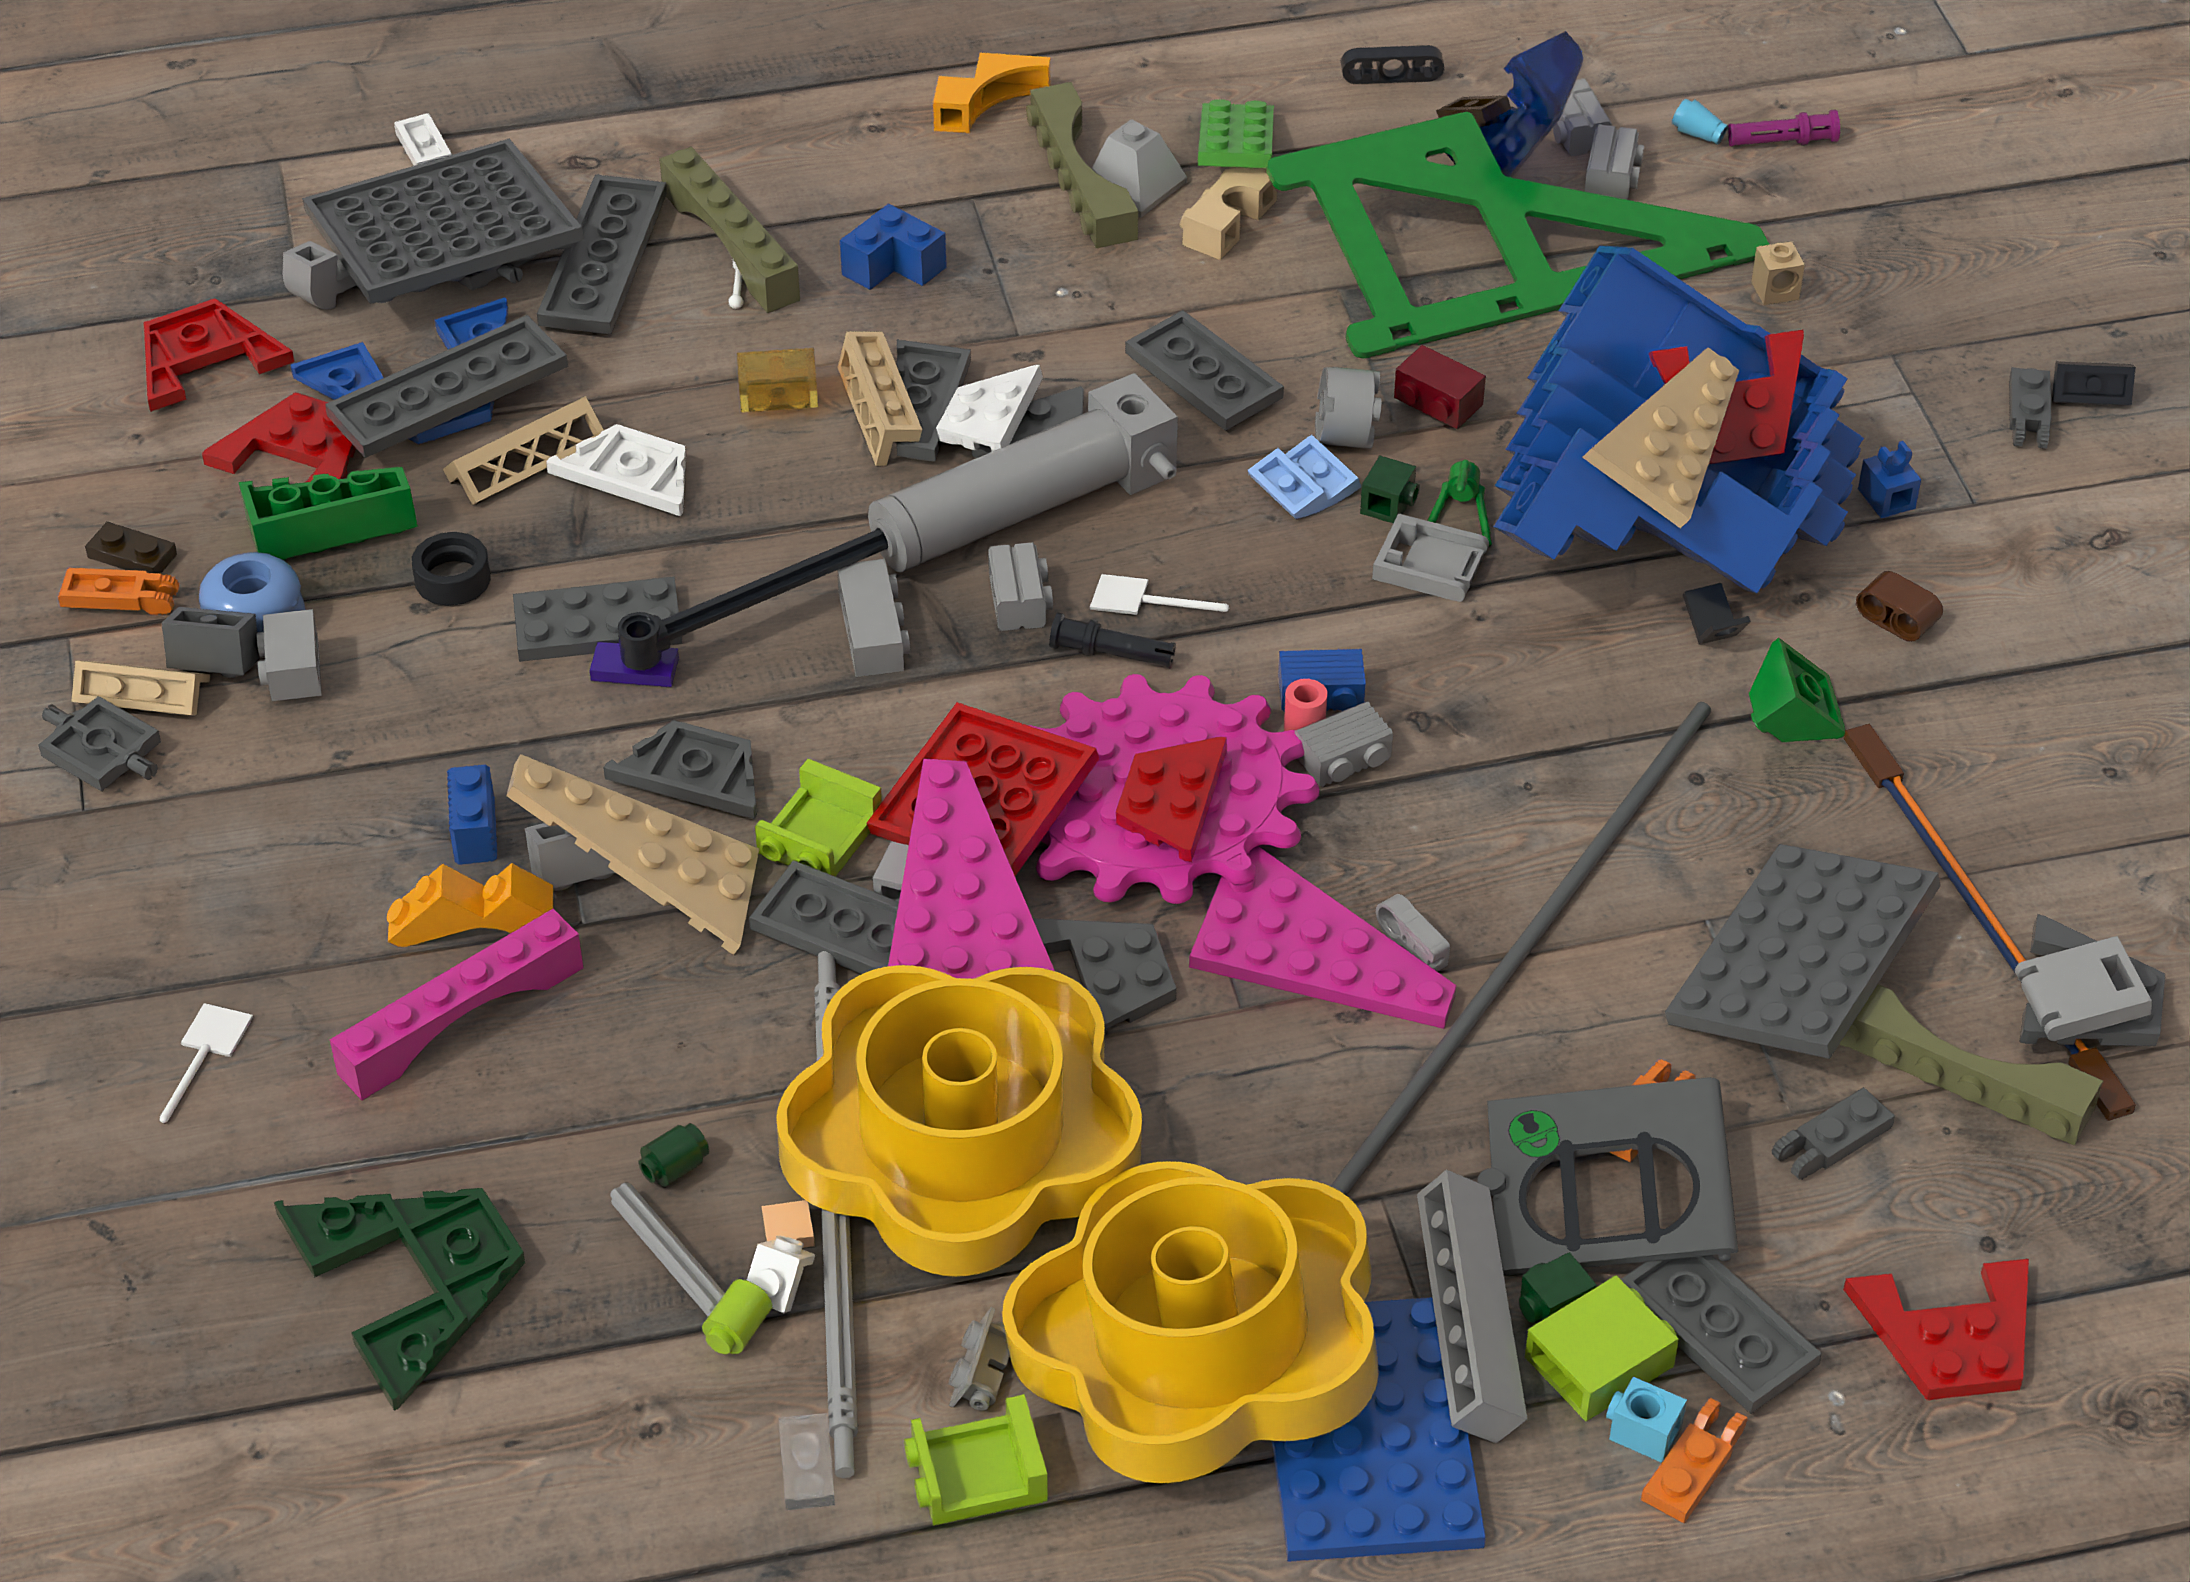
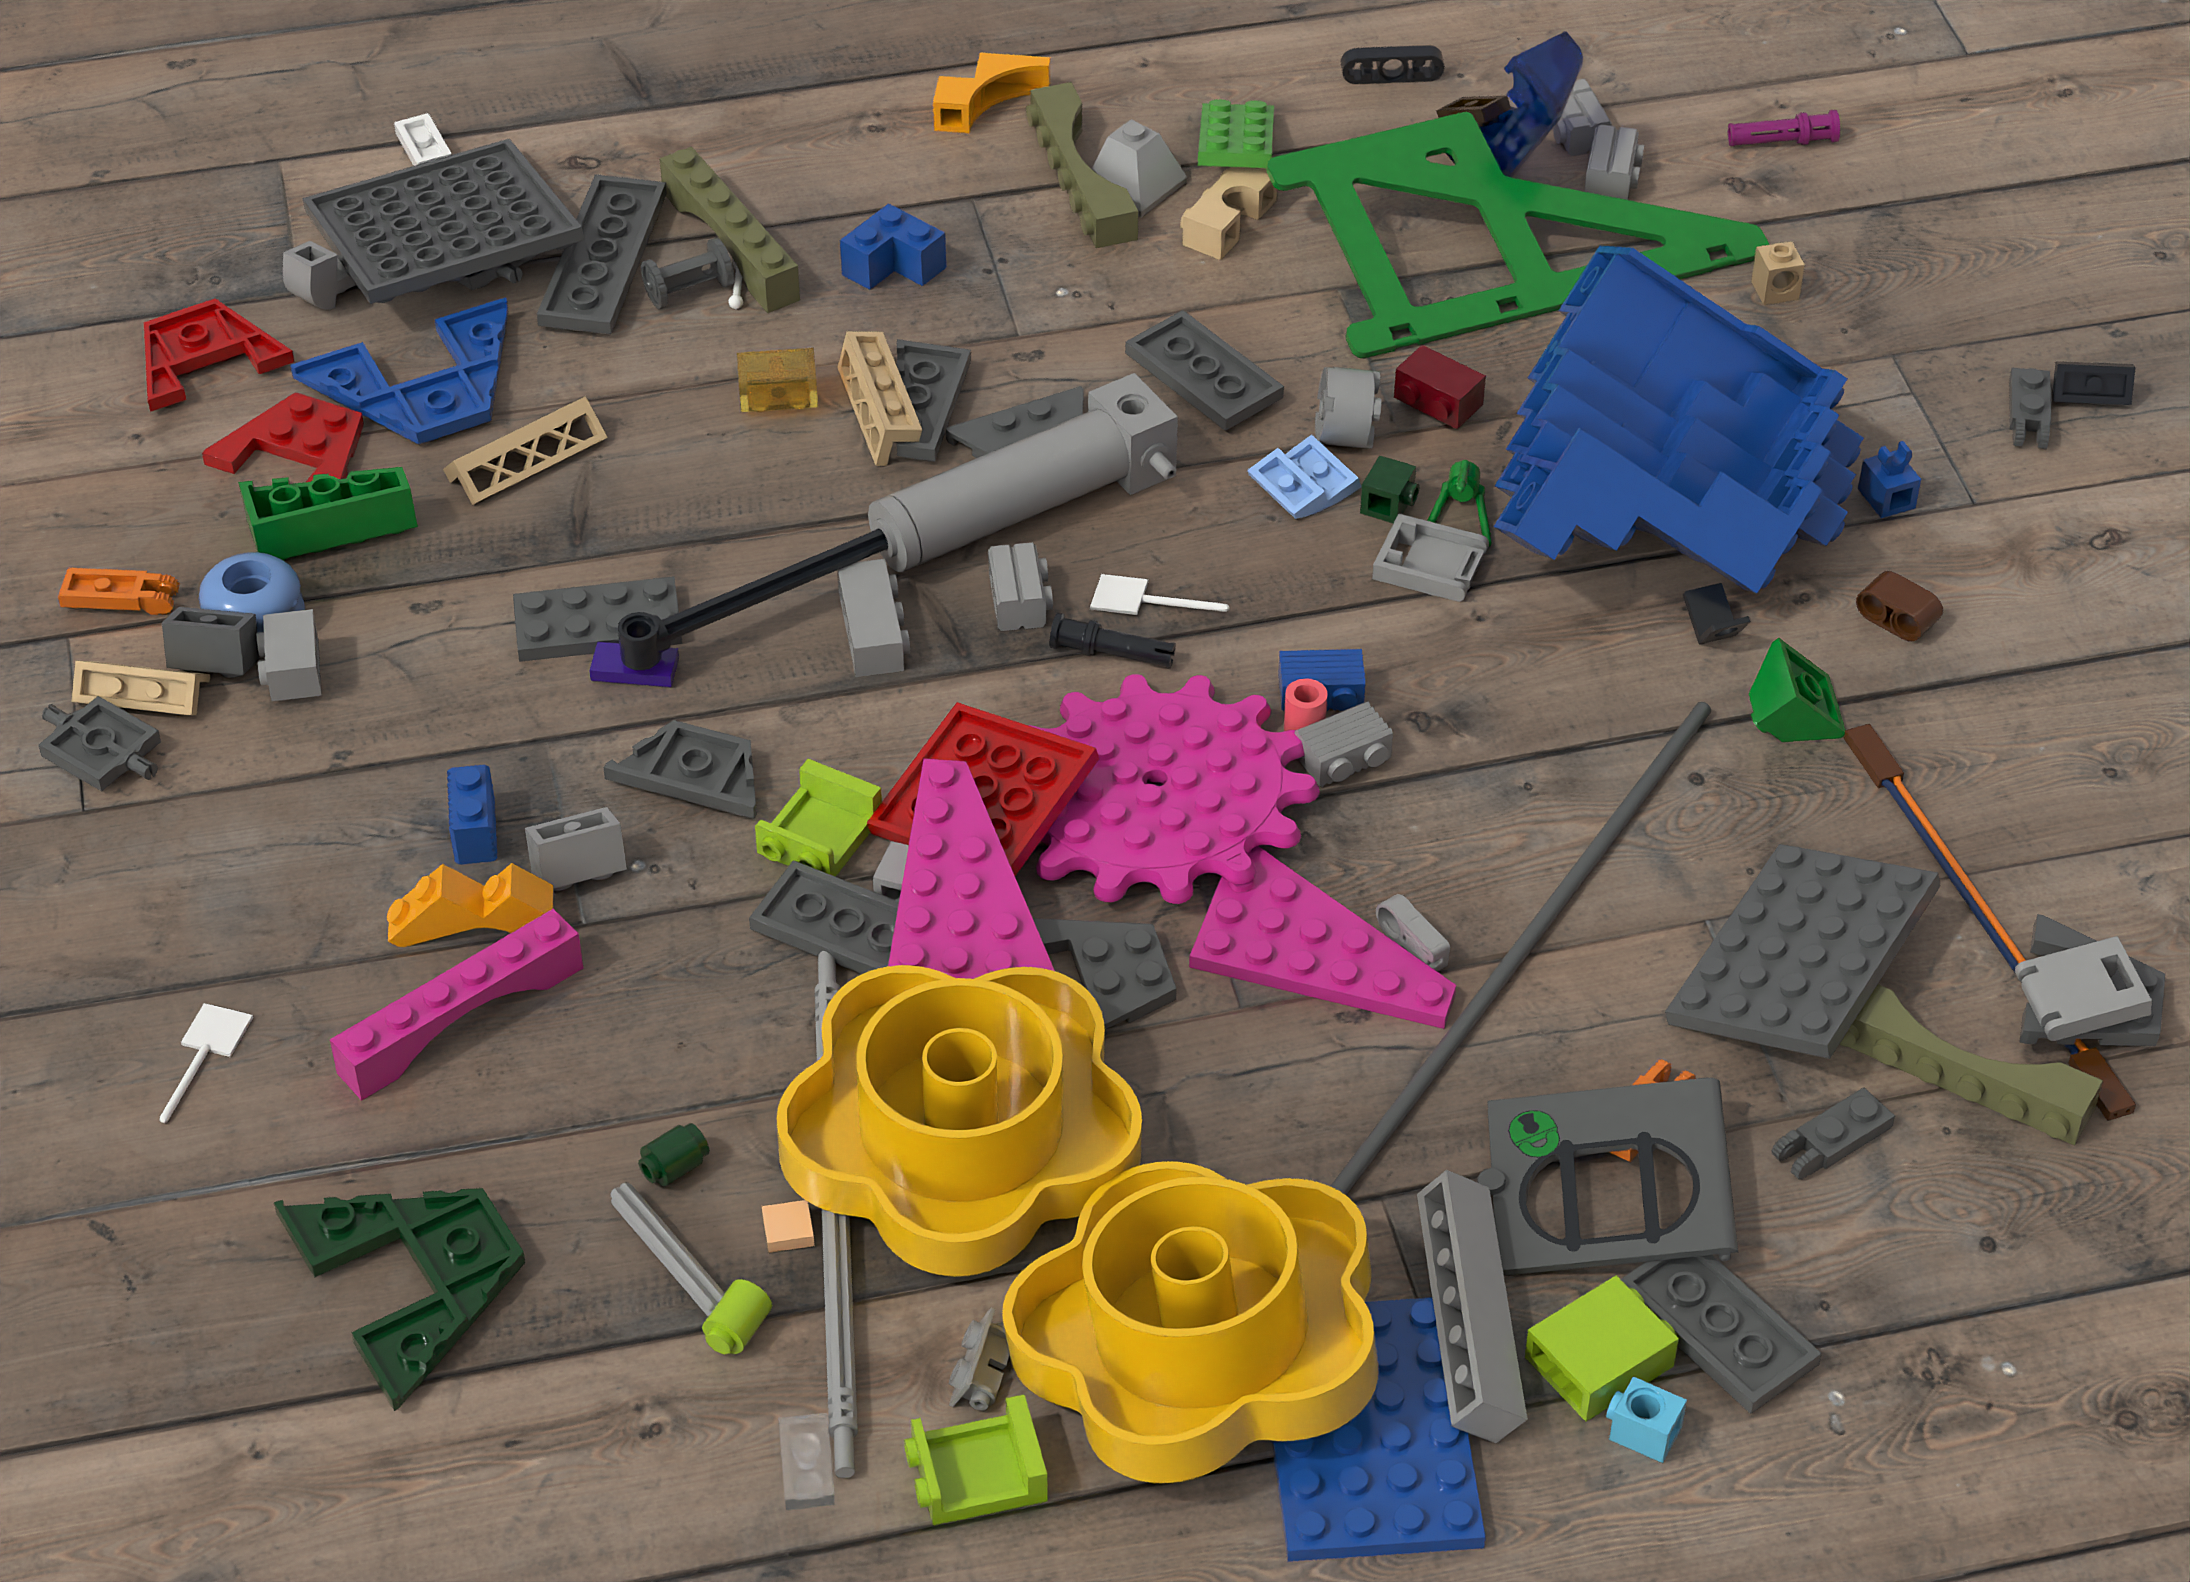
dark brown plate [85,521,177,574] -> none
dark grey plate [325,315,568,458] -> none
black tyre [411,532,491,606] -> none
tan wing [507,754,759,955] -> none
white wing [546,424,686,516] -> none
white bracket [747,1236,815,1313] -> none
white wing [936,365,1043,452] -> none
red wing [1116,737,1227,862] -> none
dark green brick [1519,1252,1597,1324] -> none
tan wing [1582,347,1739,528] -> none
orange hinge [1641,1398,1748,1523] -> none
red wing [1649,330,1804,465] -> none
medium azure cone [1672,99,1728,144] -> none
red wing [1843,1259,2029,1400] -> none
none -> dark grey hose [641,238,734,309]

